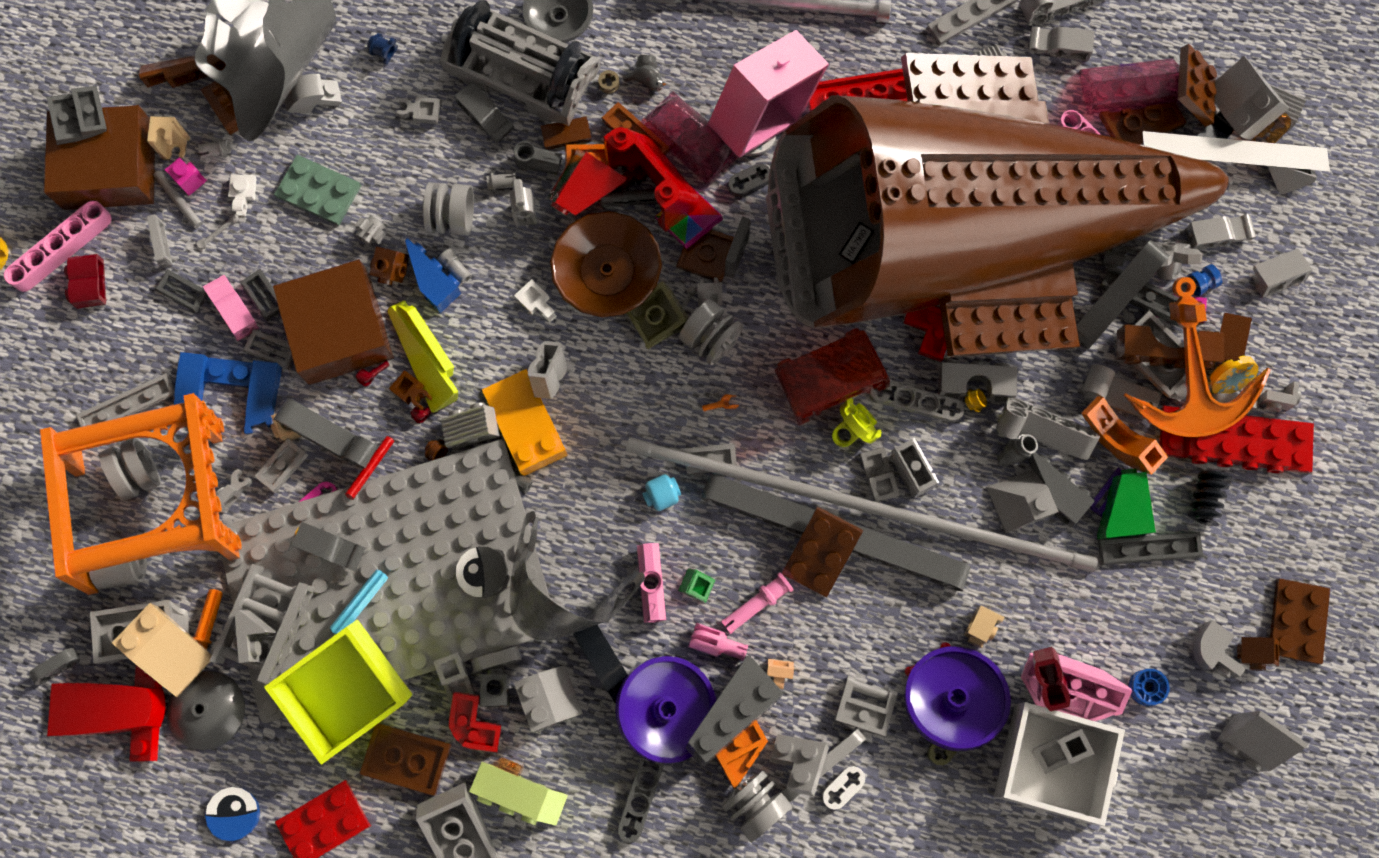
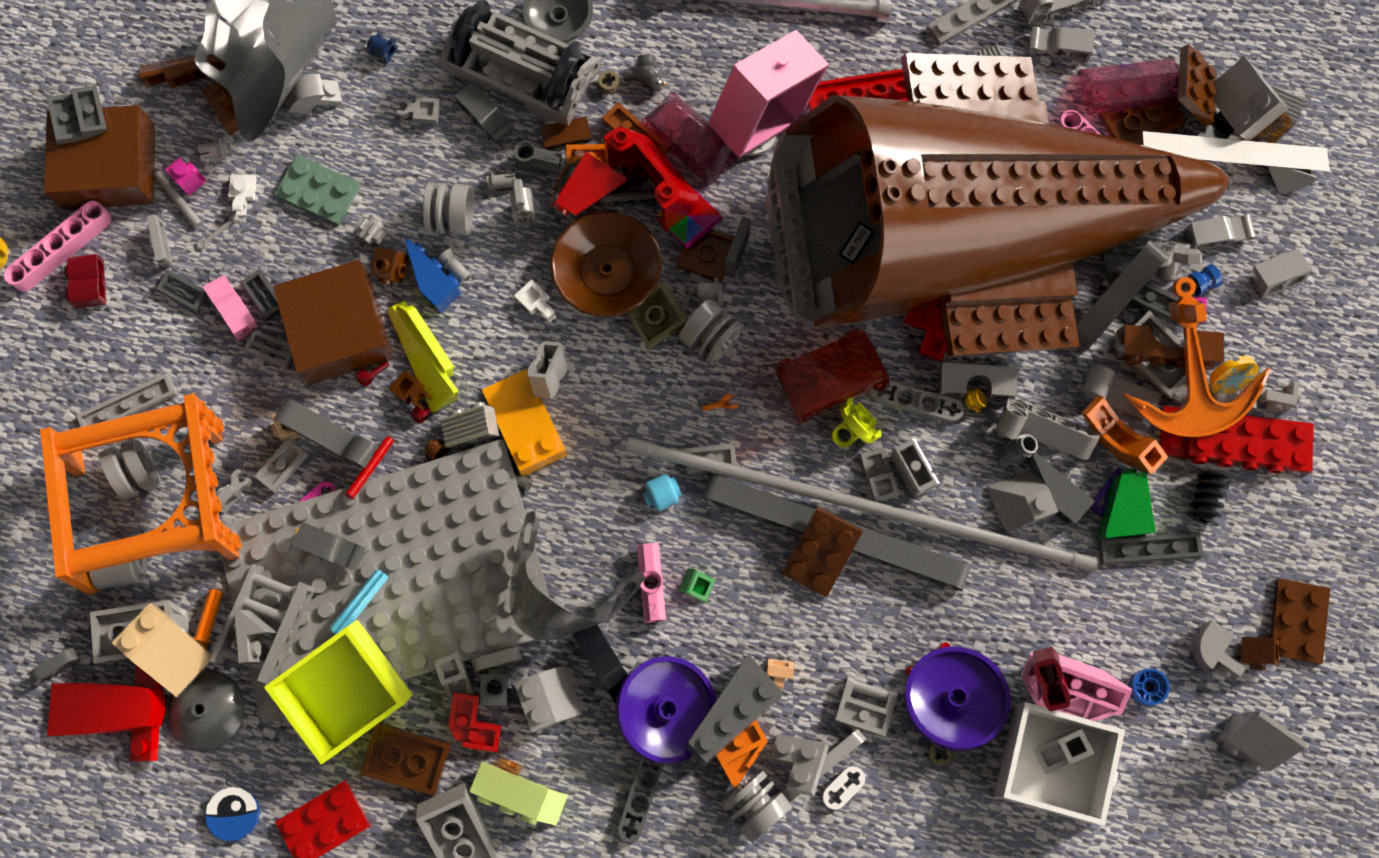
tan hinge [147,116,190,160] -> none
blue wedge [174,352,282,435] -> none
tile [456,546,508,598] -> none
bright pink arm [689,623,748,661] -> none
bright pink pin [721,572,794,634] -> none
dark grey beam [728,164,770,197] -> none
tan brick [964,605,1005,648] -> none
reddish brown hinge [1218,313,1252,366] -> none

